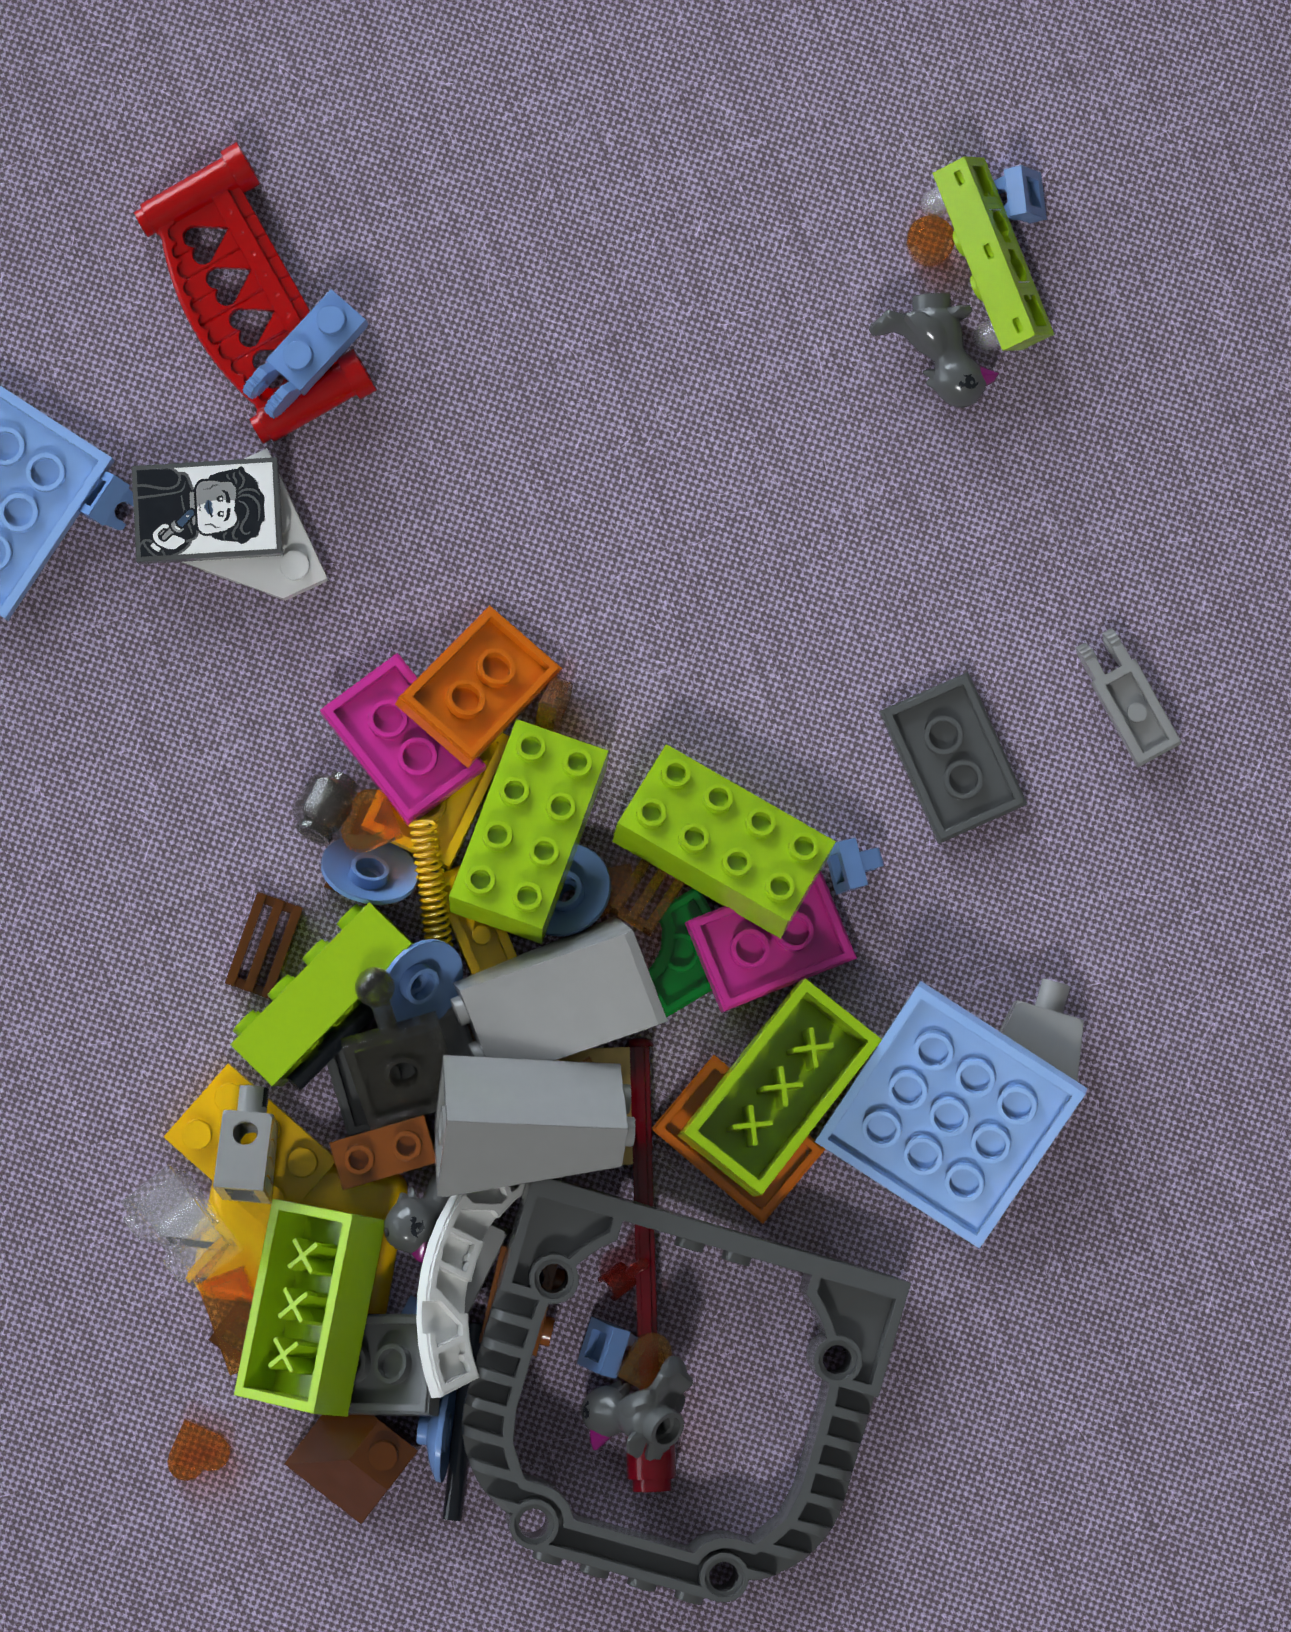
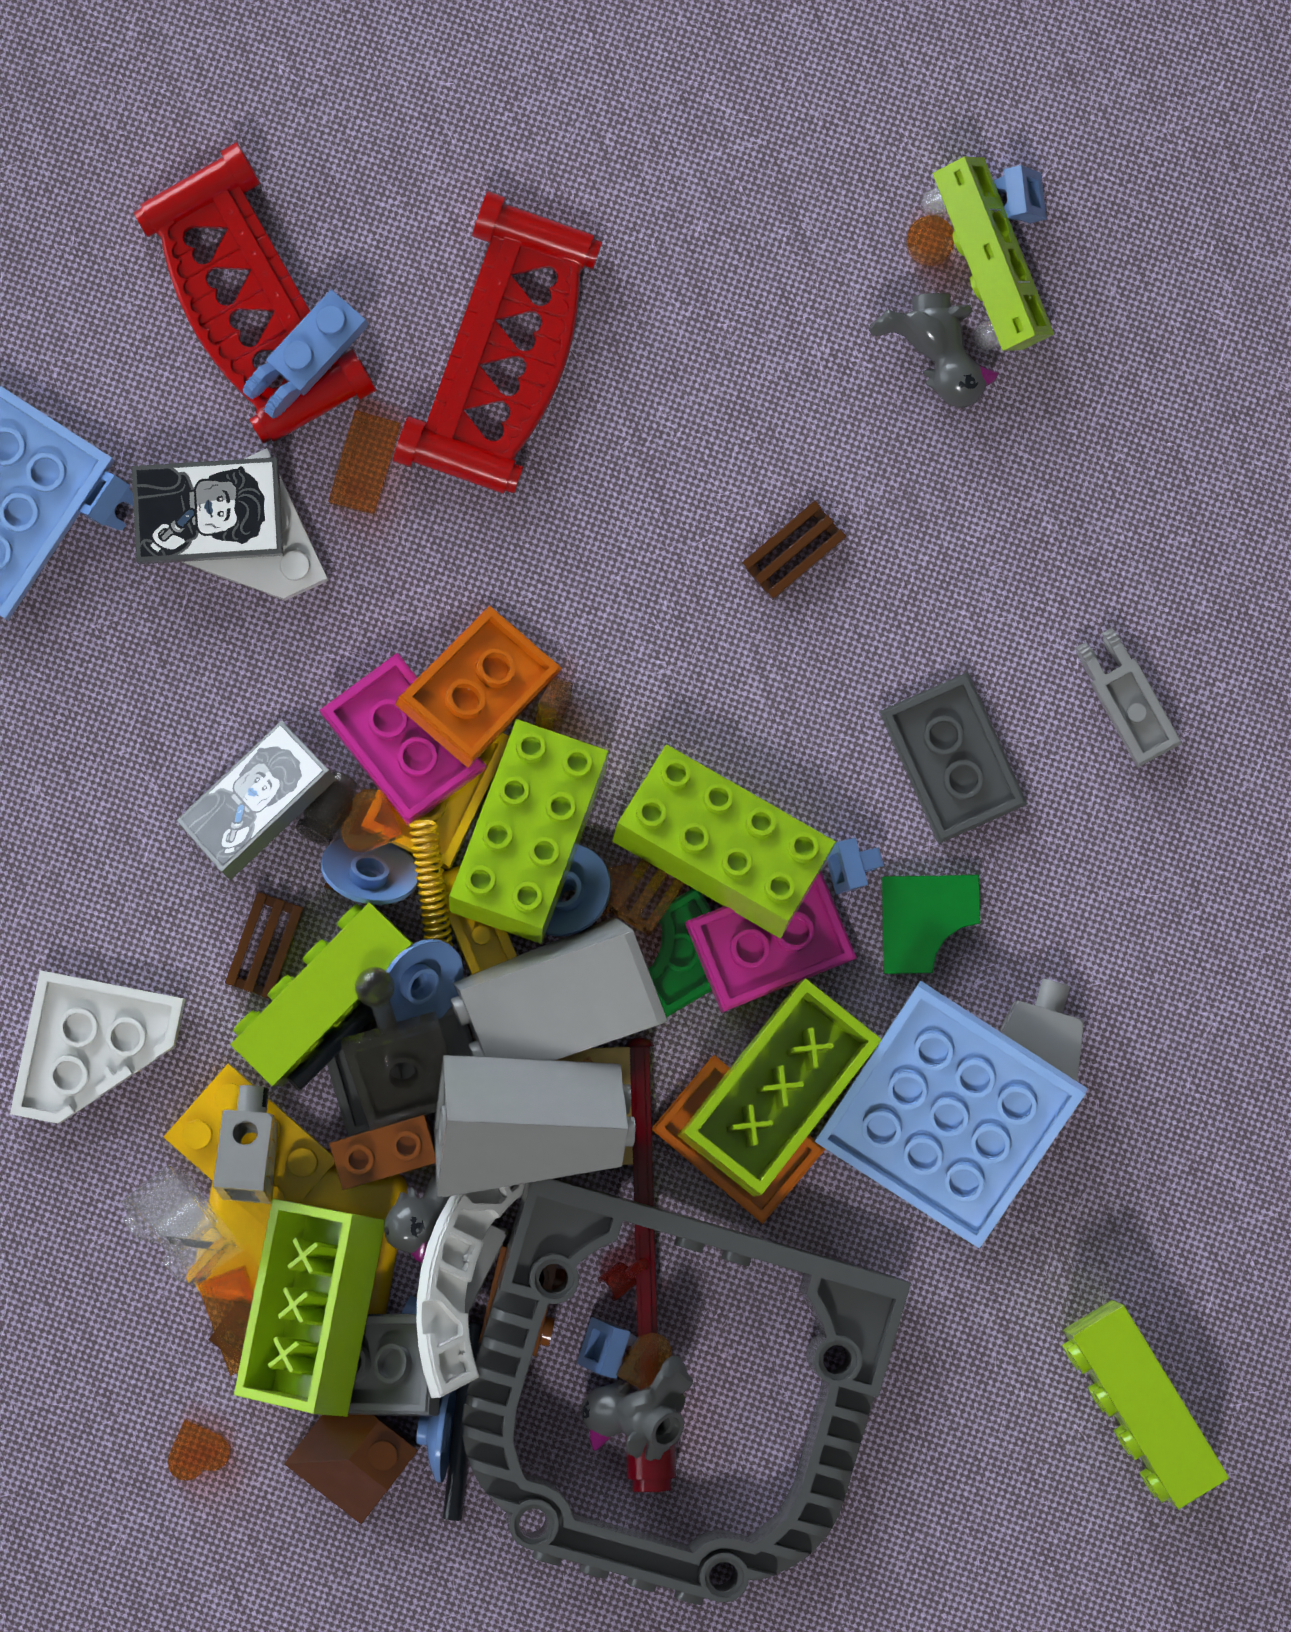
none -> white plate [10,970,185,1124]
none -> tile [176,720,337,880]
none -> clear orange tile [328,410,402,517]
none -> red piece [393,191,602,494]
none -> reddish brown tile [742,500,847,600]
none -> green tile [881,875,980,974]
none -> lime brick [1061,1300,1229,1510]

